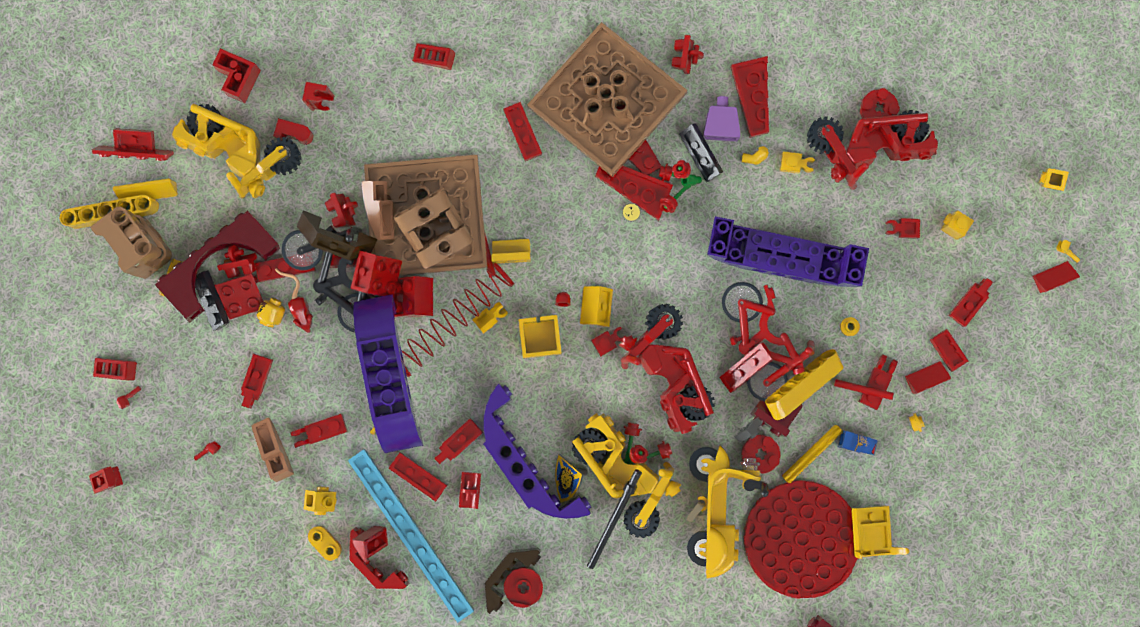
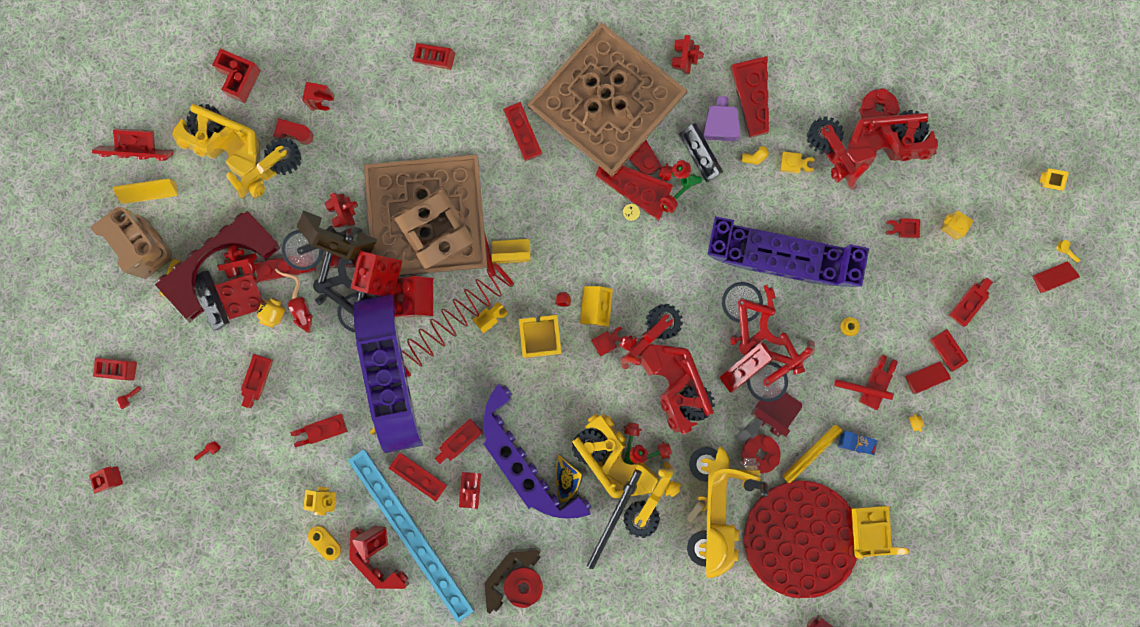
yellow beam [59,195,159,229] -> none
nougat slope [251,417,294,482] -> none
nougat slope [362,181,394,240] -> none
yellow beam [765,349,844,420] -> none

